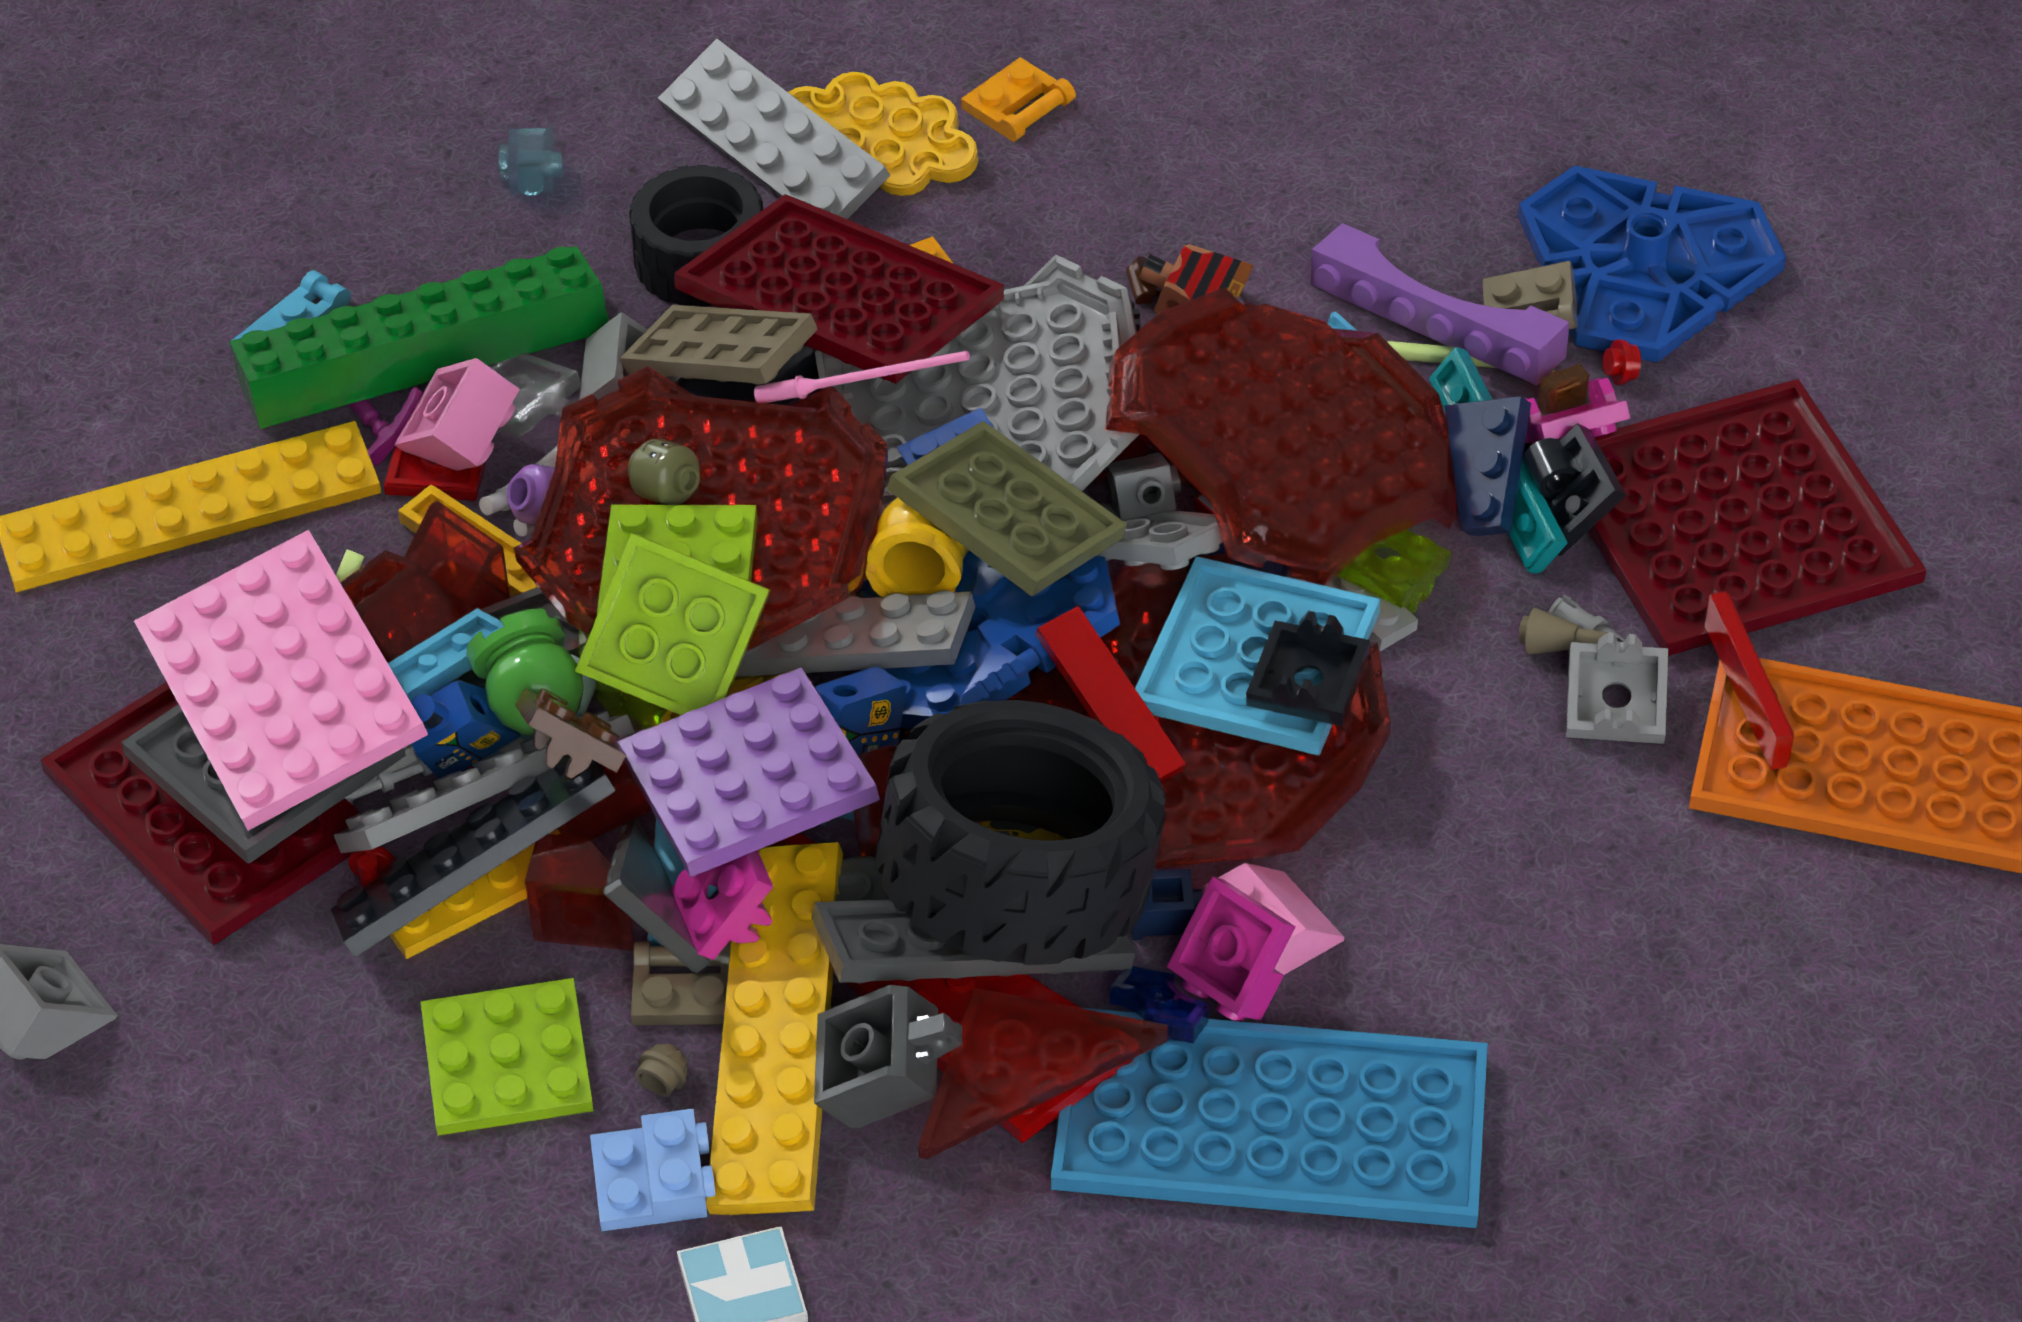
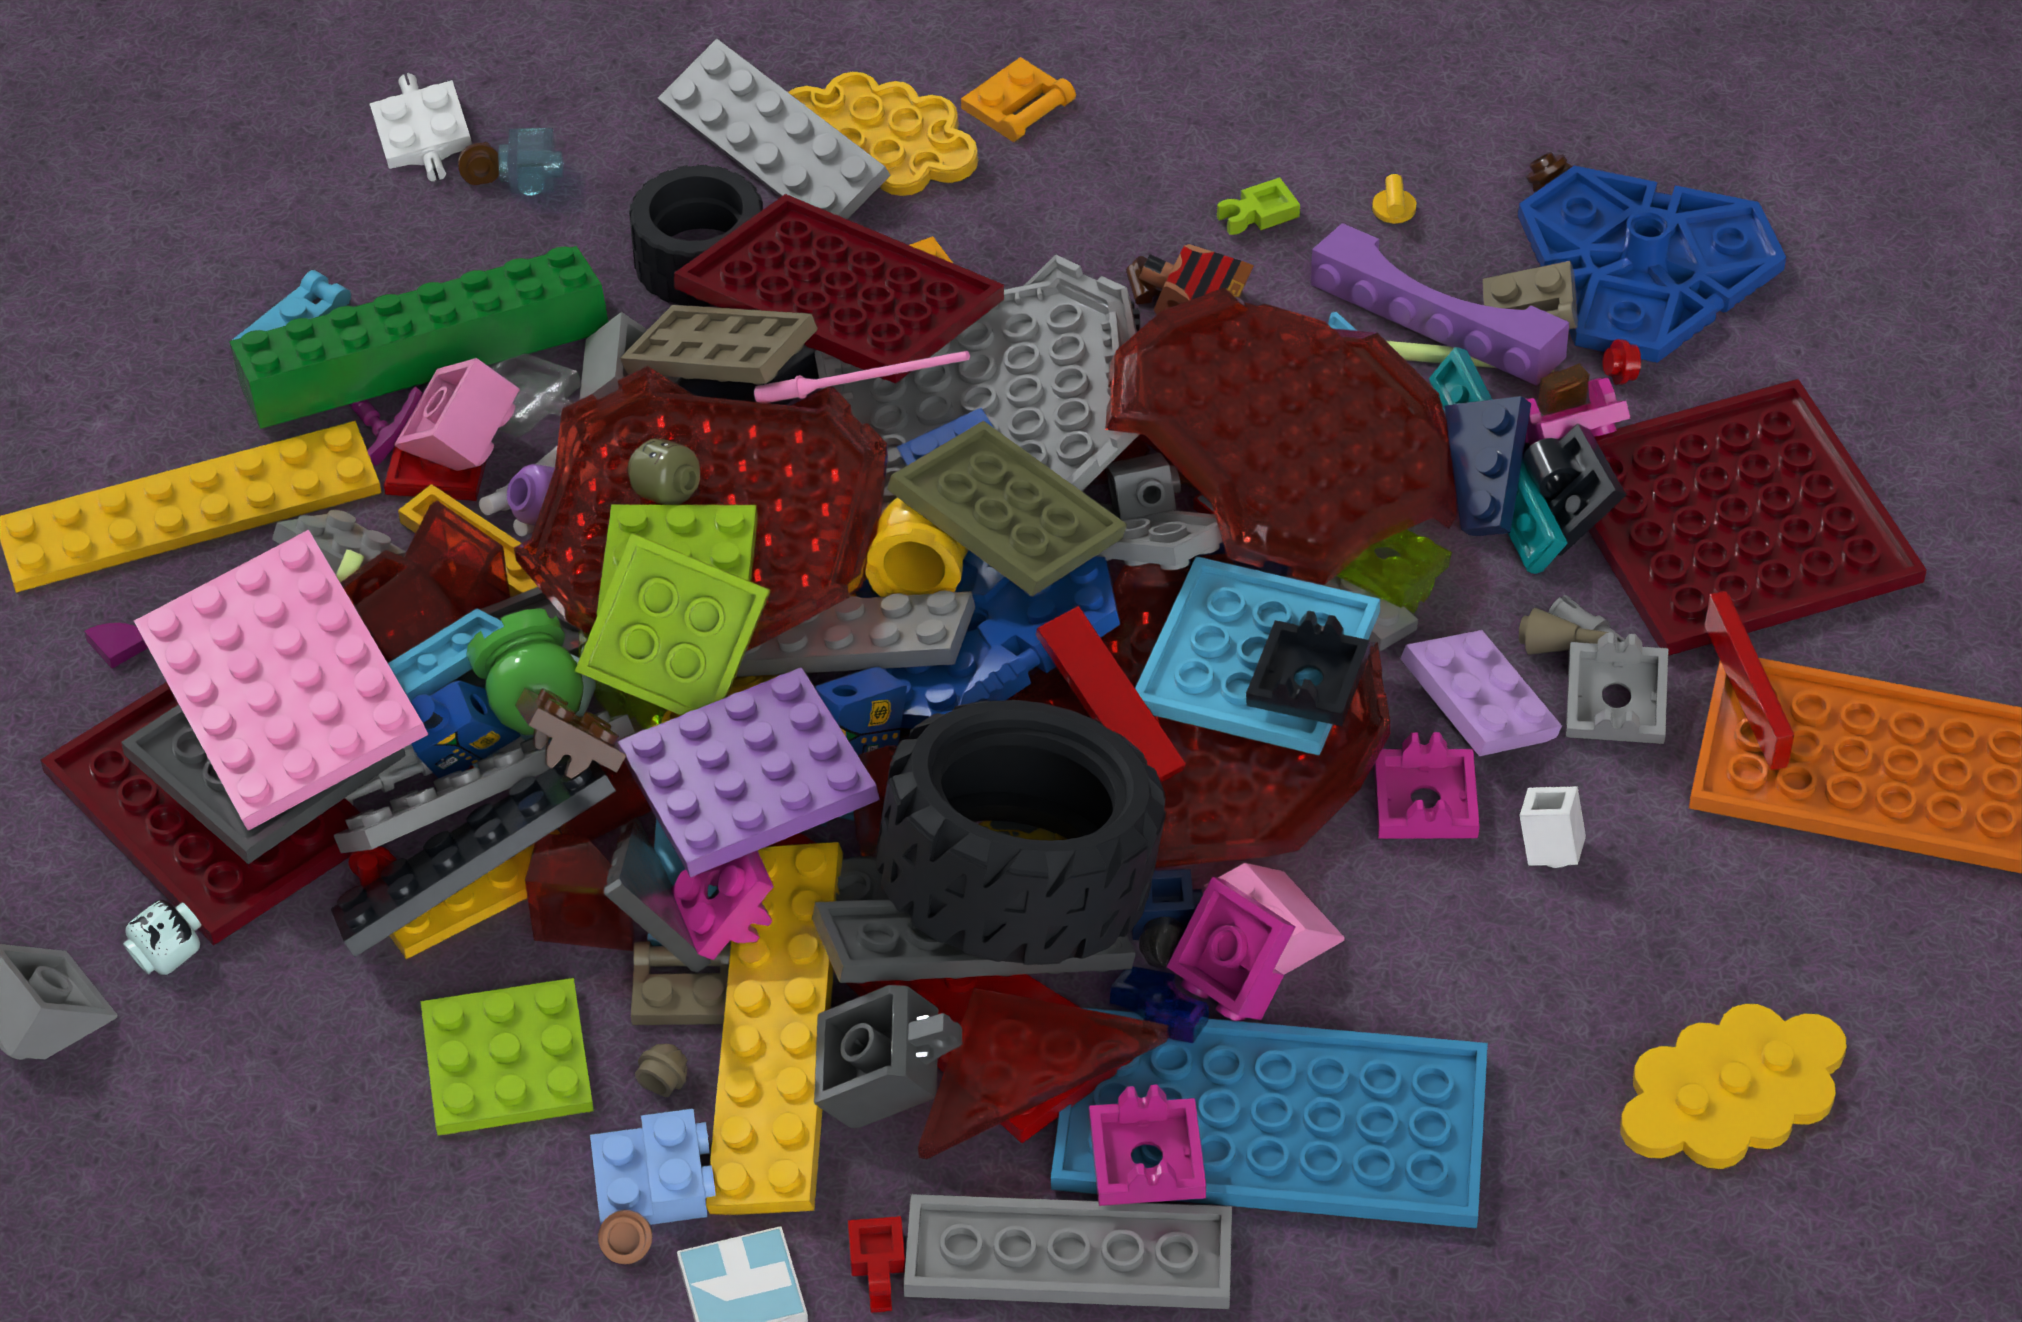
none -> magenta tile [84,623,148,668]
none -> light aqua head [123,900,202,975]
none -> light grey plate [272,510,407,578]
none -> white plate [370,73,472,181]
none -> reddish brown plate [458,142,502,185]
none -> nougat plate [598,1210,653,1264]
none -> red plate [848,1216,905,1313]
none -> light grey plate [904,1194,1232,1309]
none -> dark pink piece [1089,1085,1206,1206]
none -> clear smoke plate [1139,917,1185,970]
none -> lime plate [1217,177,1300,235]
none -> yellow plate [1372,174,1416,224]
none -> dark pink piece [1374,732,1479,839]
none -> lavender plate [1400,630,1562,756]
none -> white brick [1520,787,1586,868]
none -> reddish brown plate [1526,152,1572,192]
none -> yellow plate [1620,1004,1847,1169]

